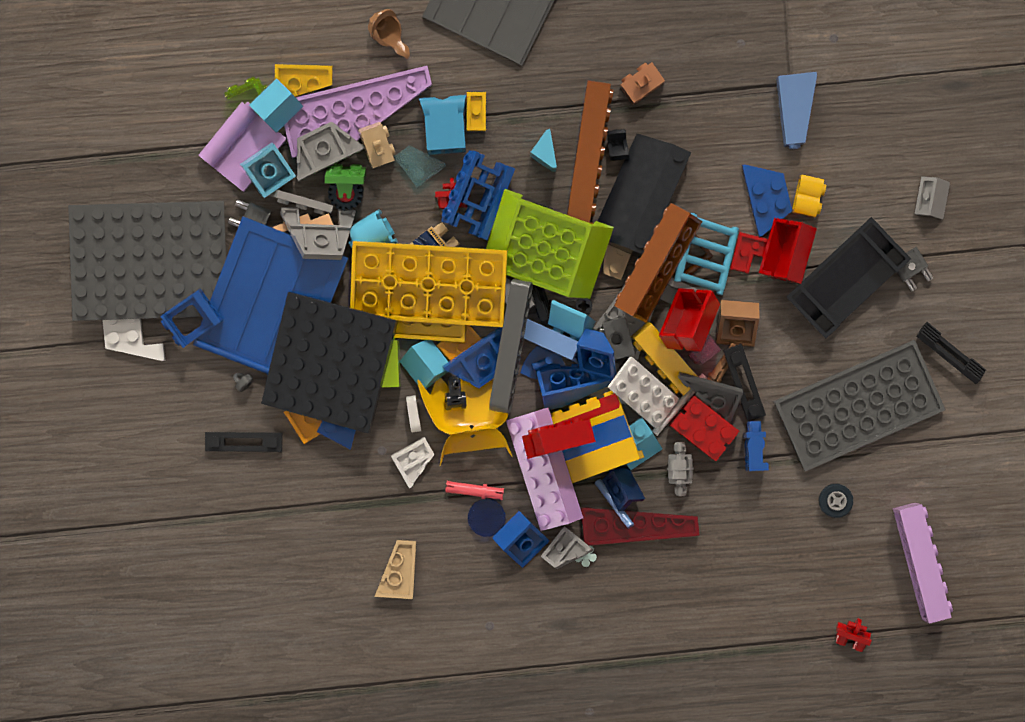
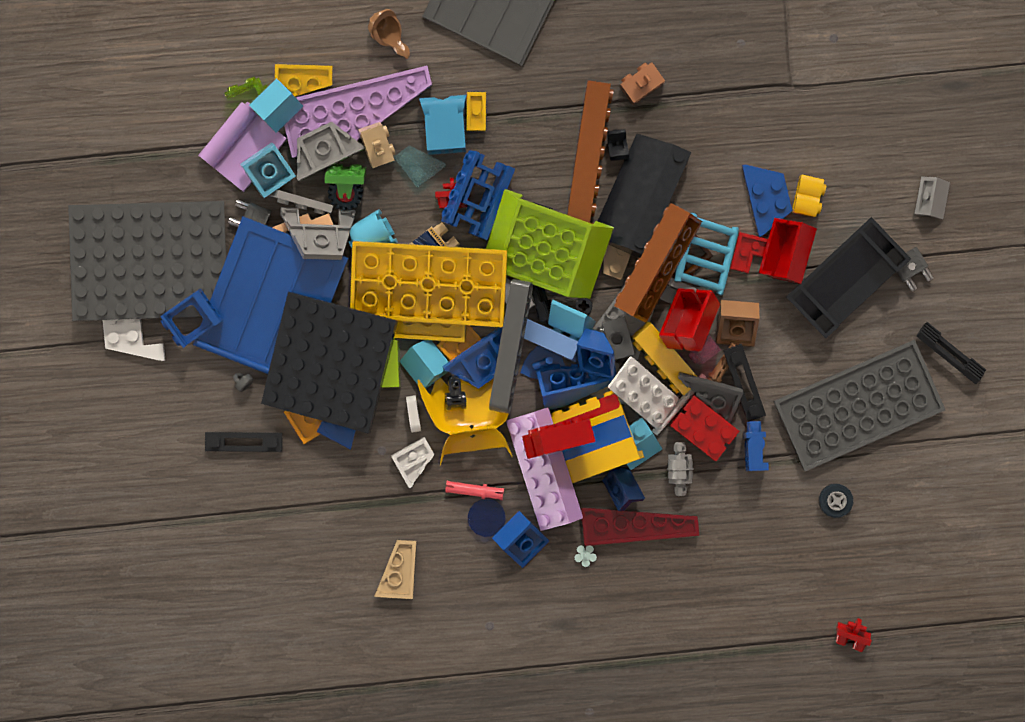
medium azure slope [530,129,557,172] -> none
light grey wing [541,526,594,569] -> none
medium blue bar [595,479,634,529] -> none
medium blue slope [776,72,817,149] -> none
lavender brick [893,503,953,623] -> none

